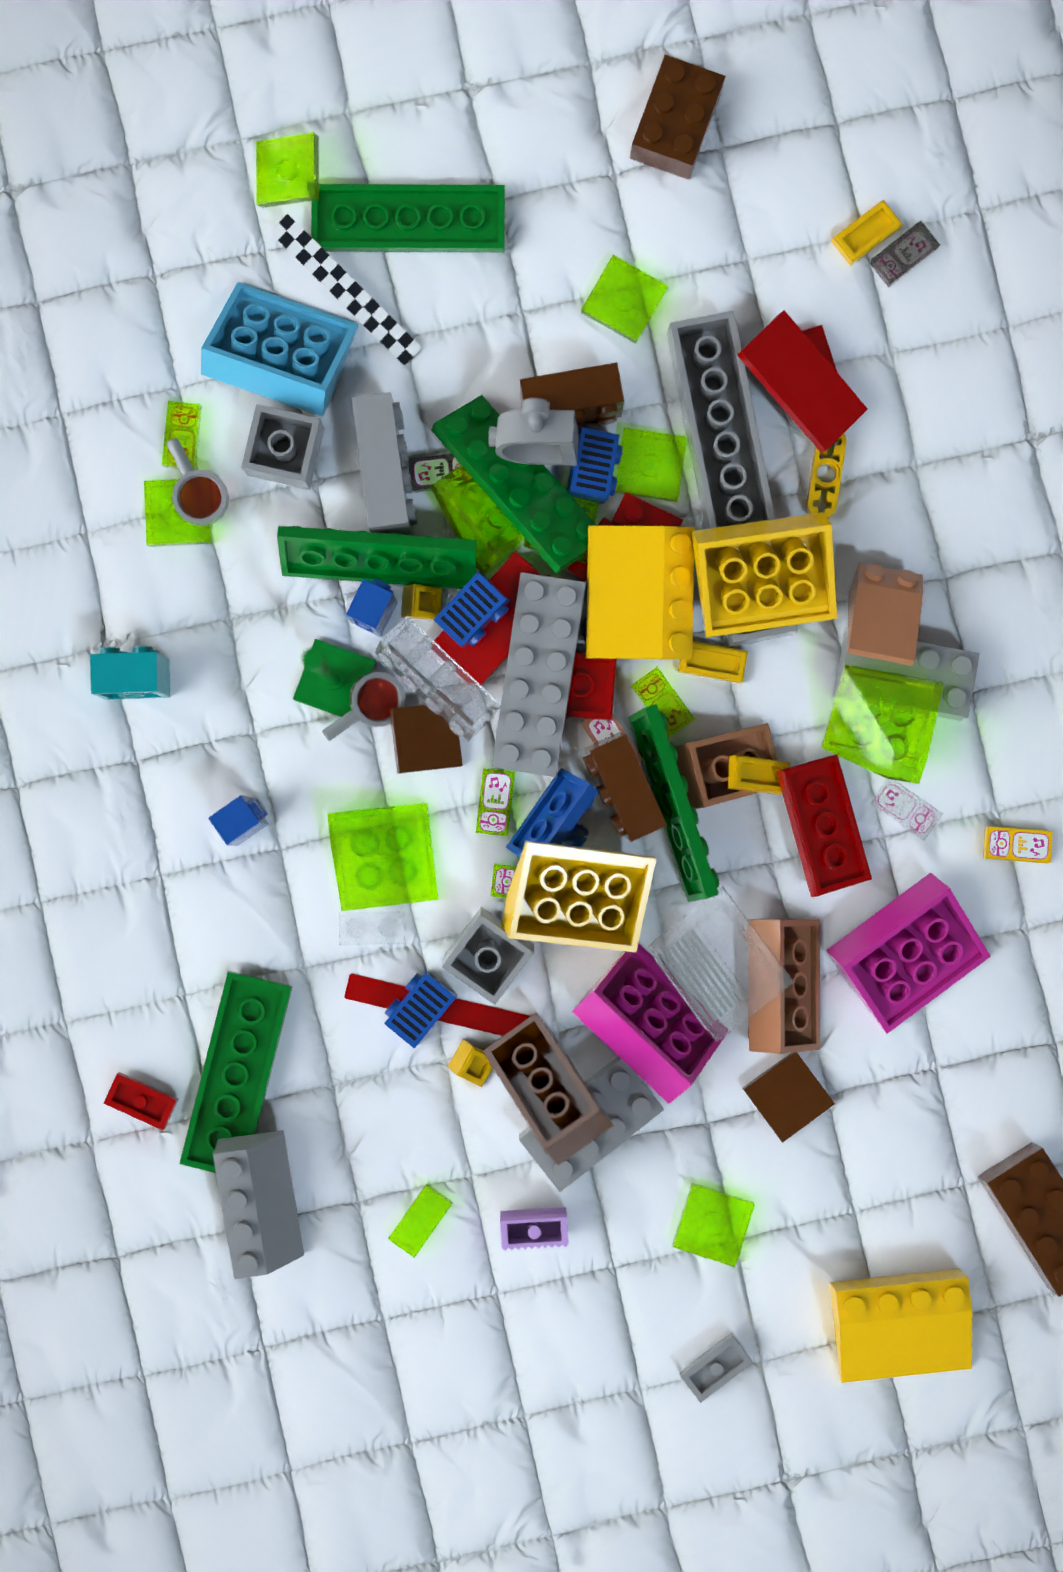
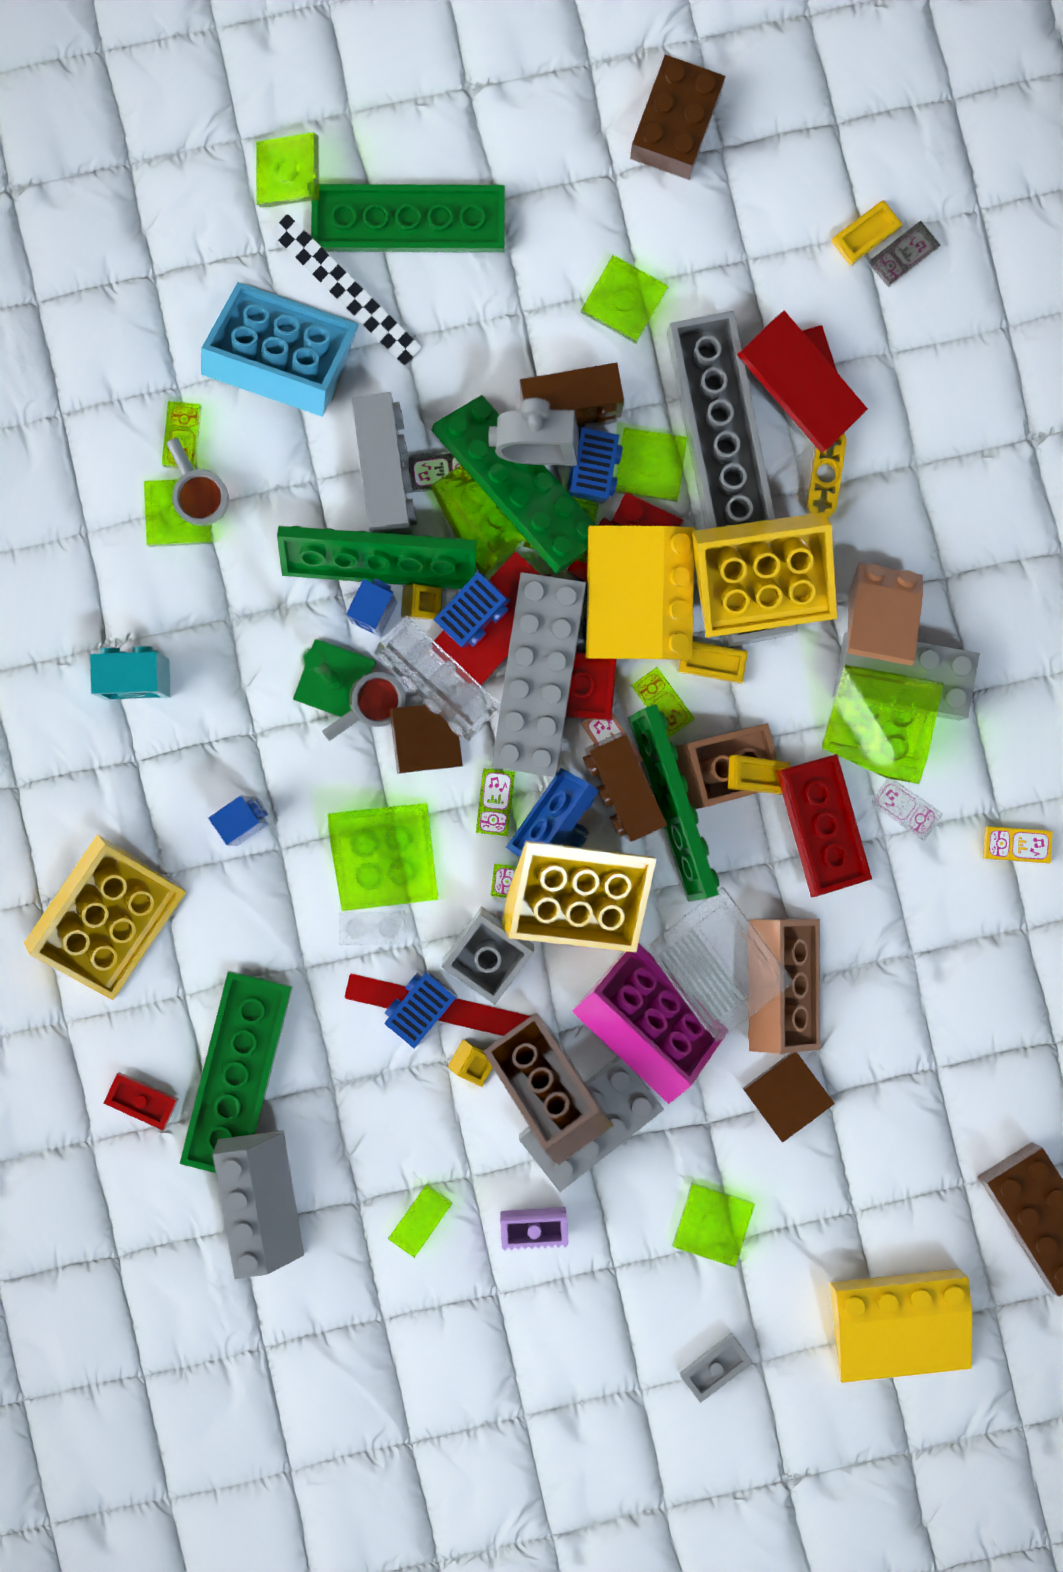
light grey brick [241,404,324,490] -> none
dark pink slope [826,872,991,1034] -> none
none -> yellow slope [24,834,186,1000]

